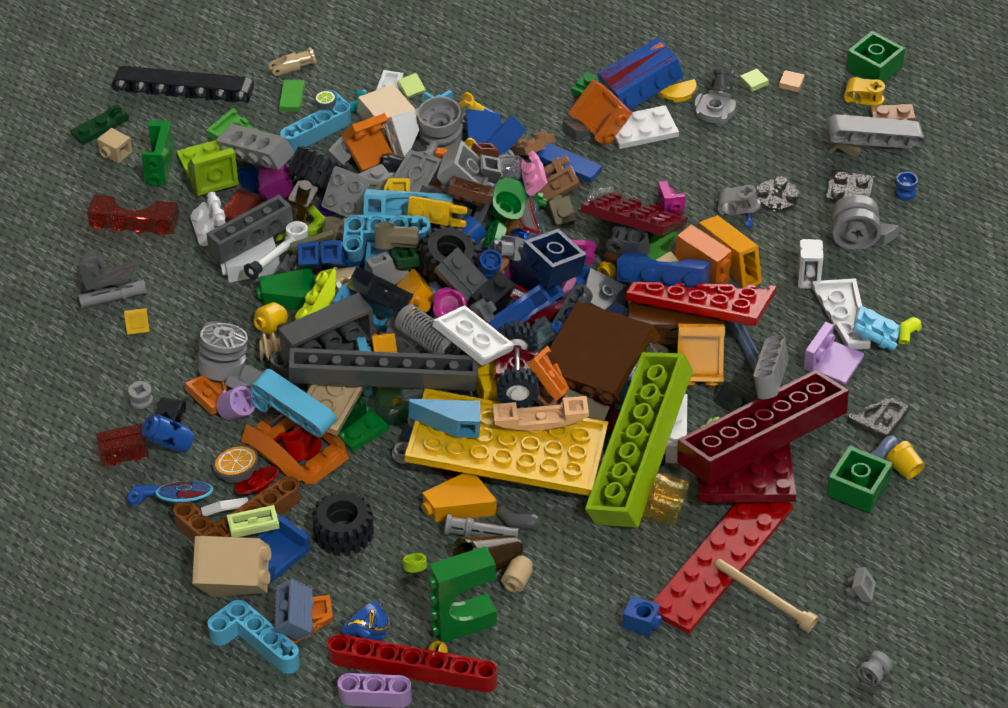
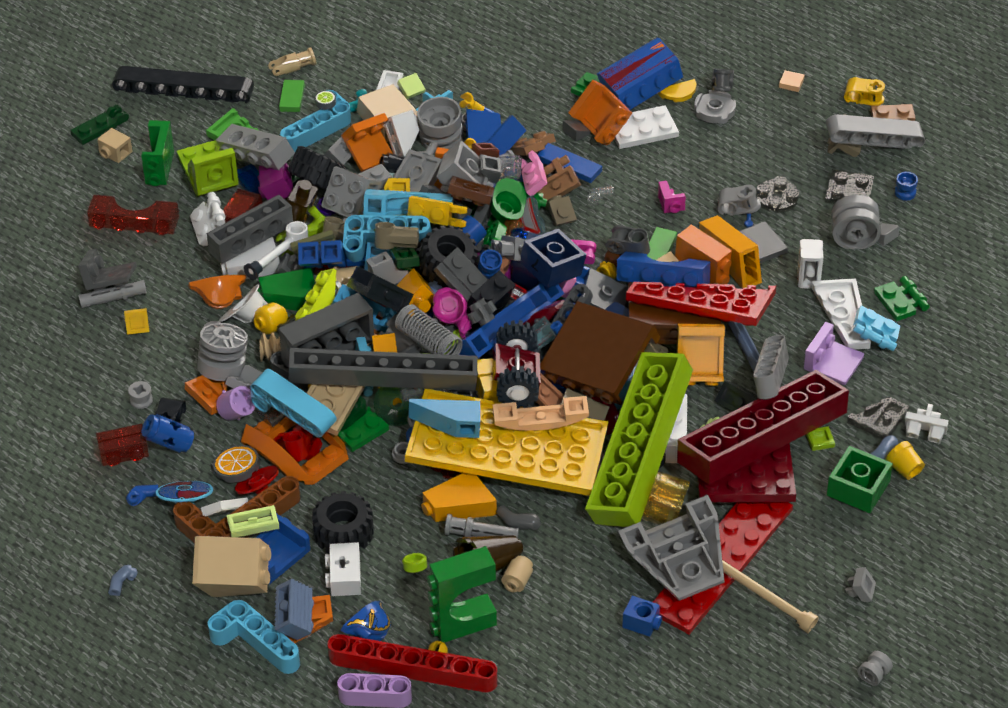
white tile [432,305,514,366] -> none
orange wing [527,346,569,400] -> none
dark red plate [580,192,688,235] -> none
yellowish green tile [740,69,769,92] -> none
green brick [846,31,905,86] -> none
neon yellow arm [898,317,922,345] -> none
none -> sand blue arm [108,565,137,596]
none -> orange hat [188,275,246,309]
none -> white piece [219,284,268,323]
none -> white brick [325,542,361,596]
none -> light grey wedge [618,495,725,601]
none -> tile [739,221,788,263]
none -> lime tile [806,426,835,451]
none -> green plate [874,276,930,321]
none -> white hips [905,404,949,444]

